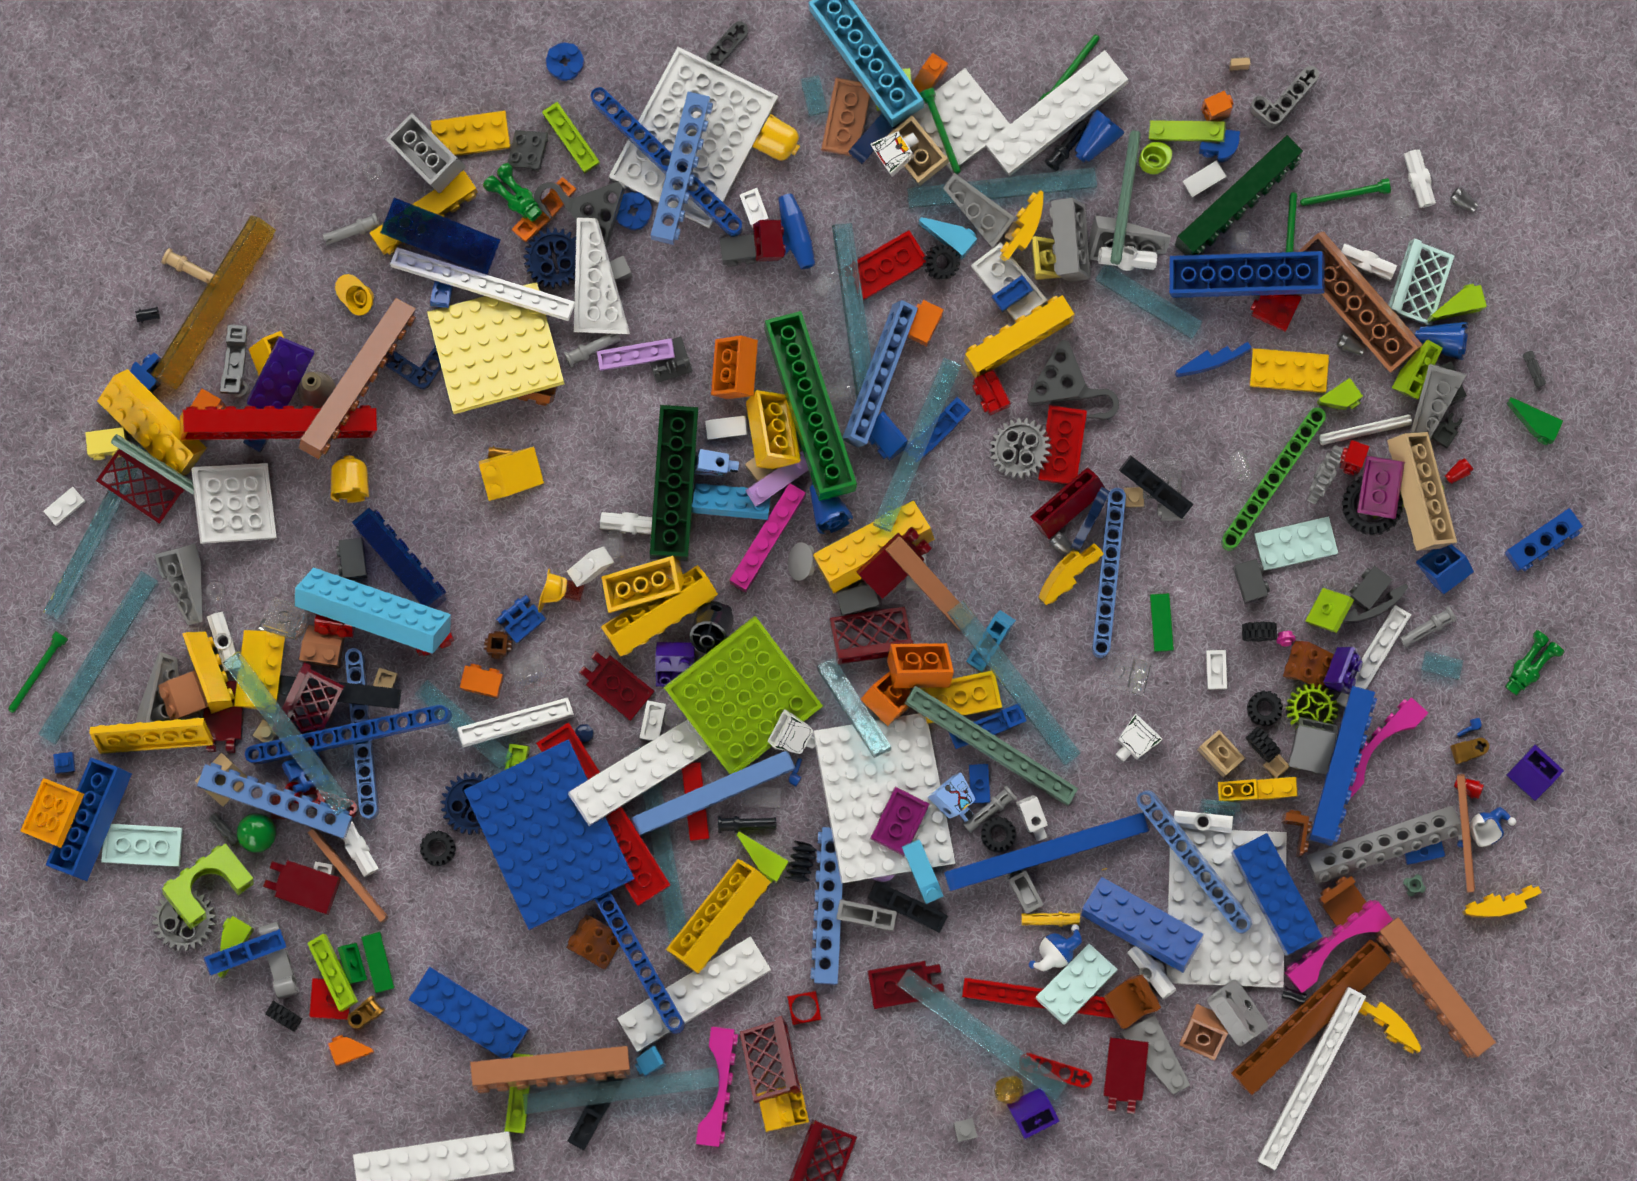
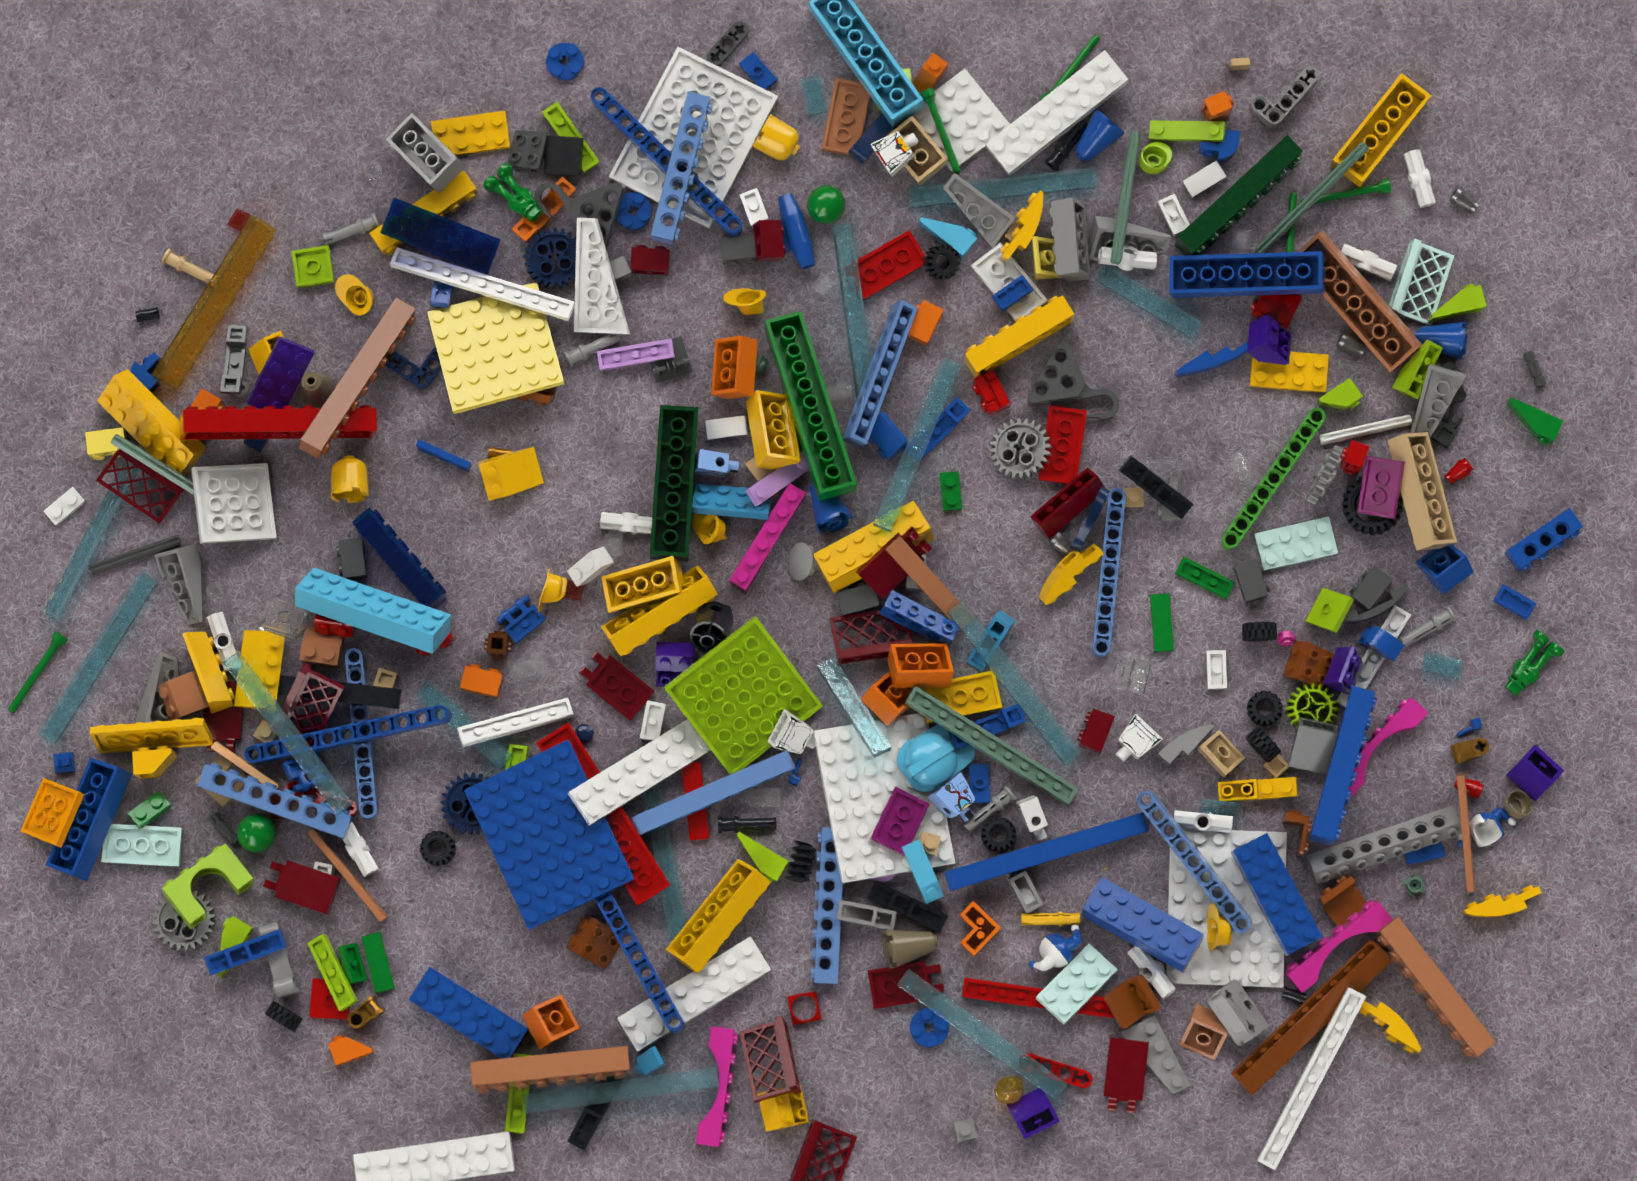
none -> dark grey axle [88,535,181,575]
none -> green plate [128,791,171,829]
none -> yellow slope [133,746,177,779]
none -> light nougat tile [211,741,279,789]
none -> clear red slope [227,208,253,234]
none -> lime plate [291,245,335,289]
none -> blue tile [416,439,472,472]
none -> orange brick [522,994,580,1050]
none -> black tile [543,135,584,176]
none -> dark red brick [630,245,670,276]
none -> yellow piece [692,513,727,544]
none -> yellow piece [723,288,766,315]
none -> blue plate [739,52,777,90]
none -> sand green plate [755,354,768,375]
none -> green piece [807,185,846,224]
none -> blue brick [879,590,960,647]
none -> dark tan cone [882,930,938,969]
none -> medium azure piece [897,725,975,792]
none -> blue plate [910,1008,949,1047]
none -> tan plate [920,831,941,856]
none -> green plate [939,471,962,511]
none -> orange brick [959,901,1001,957]
none -> dark red brick [1077,708,1115,754]
none -> white plate [1157,194,1190,237]
none -> light grey slope [1157,724,1214,766]
none -> green tile [1175,556,1235,600]
none -> yellow piece [1206,903,1232,951]
none -> dark purple slope [1247,314,1291,365]
none -> sand green axle [1255,142,1369,253]
none -> yellow brick [1330,73,1432,188]
none -> blue brick [1358,625,1405,661]
none -> blue plate [1493,584,1537,620]
none -> dark tan hair [1504,790,1534,819]

